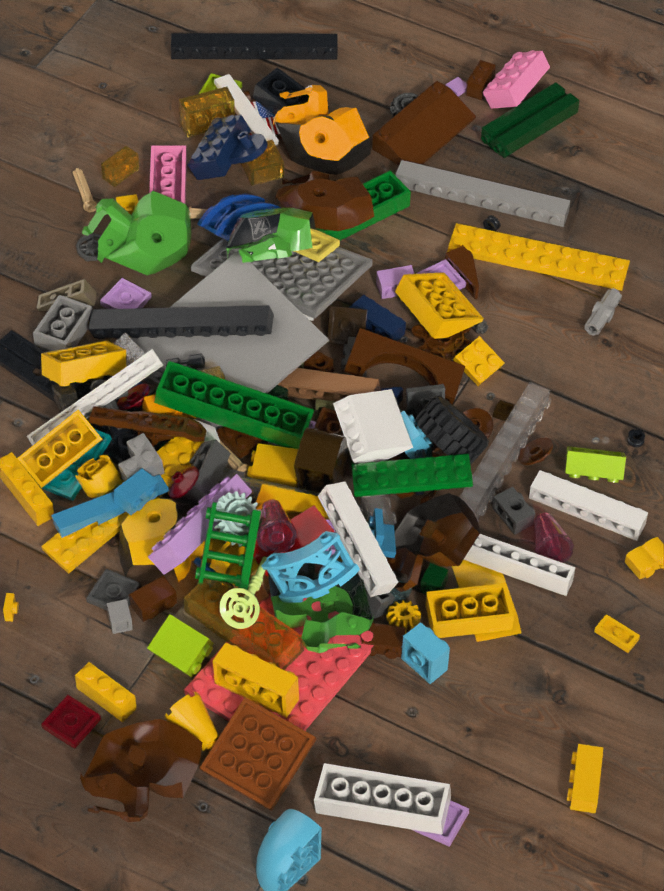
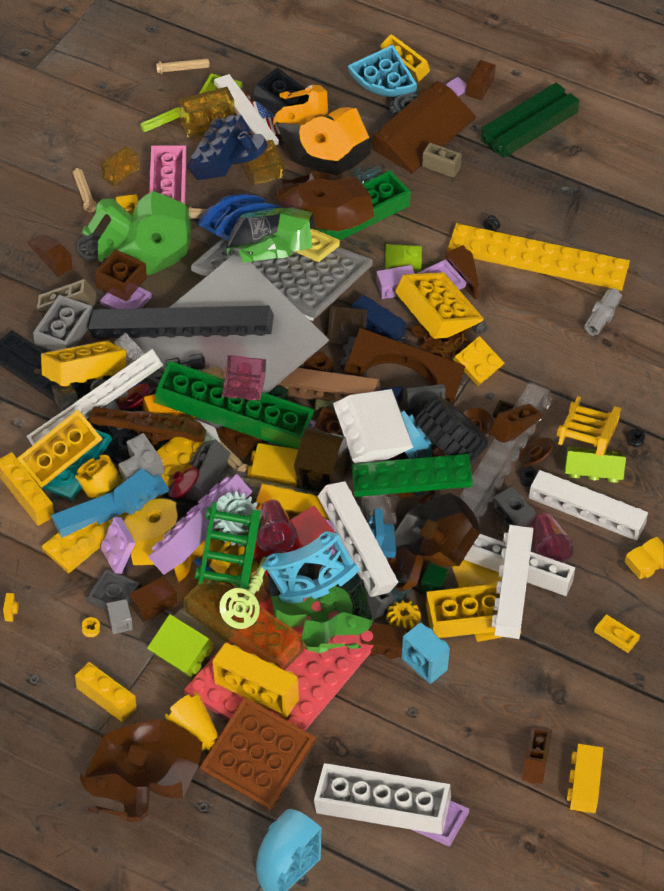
dark red plate [41,695,101,749] -> none
black brick [171,33,338,60] -> none
light grey brick [396,160,570,227] -> none
bright pink brick [483,50,550,109] -> none
none -> reddish brown slope [28,235,73,277]
none -> yellow bush [82,617,100,637]
none -> reddish brown brick [95,249,147,301]
none -> lavender plate [101,517,135,574]
none -> lime axle [140,99,201,132]
none -> tan axle [156,59,210,75]
none -> clear pink brick [222,355,266,401]
none -> medium azure brick [348,45,417,97]
none -> clear light blue bracket [354,166,382,184]
none -> yellow brick [380,34,430,82]
none -> lime slope [385,244,422,274]
none -> dark tan brick [422,143,462,178]
none -> reddish brown slope [489,403,544,443]
none -> white brick [492,525,533,639]
none -> black bush [520,467,538,487]
none -> reddish brown slope [522,727,552,784]
none -> yellow fence [557,396,621,456]

